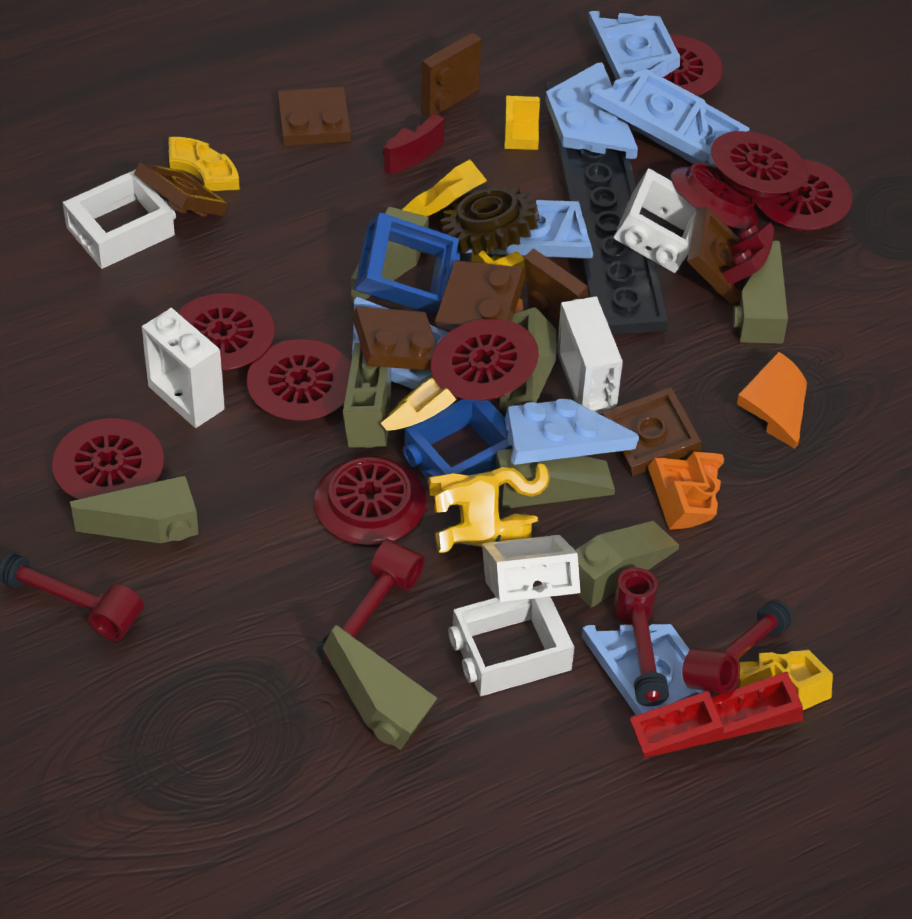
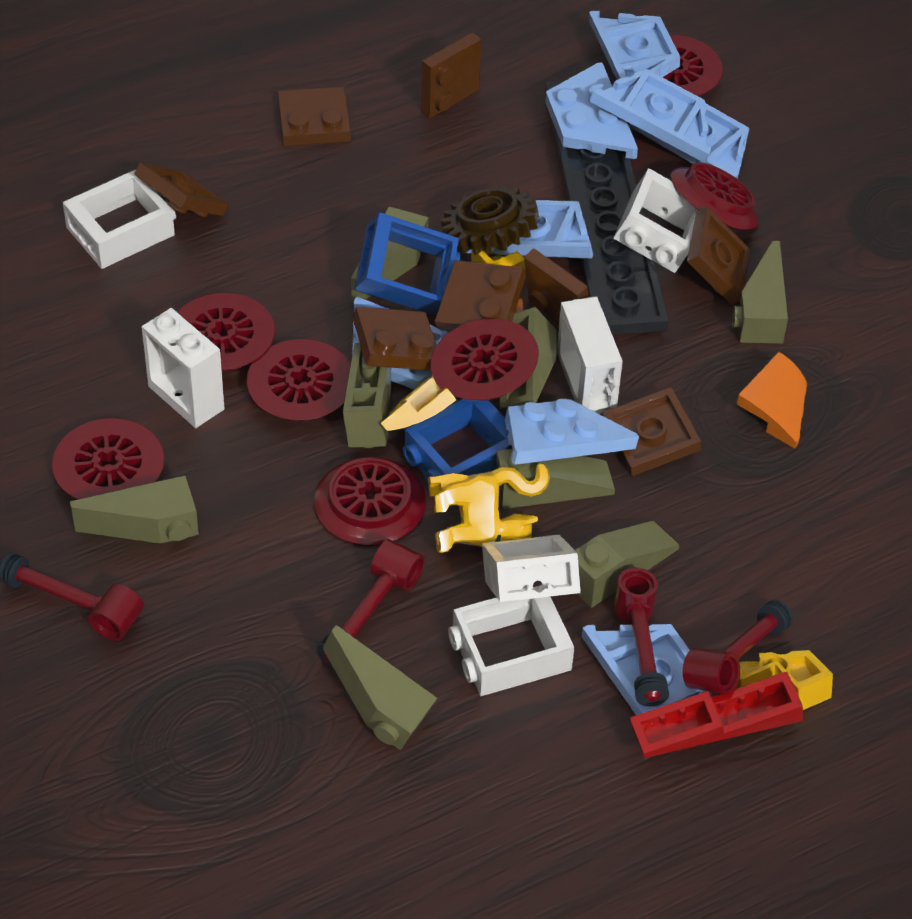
yellow tile [169,137,240,191] -> none
dark red slope [383,113,445,174] -> none
yellow slope [402,159,487,216] -> none
yellow panel [504,96,540,150] -> none
orange slope [648,451,724,530] -> none
dark red piece [711,131,808,198] -> none
dark red slope [723,222,774,285] -> none
dark red piece [754,159,853,231] -> none

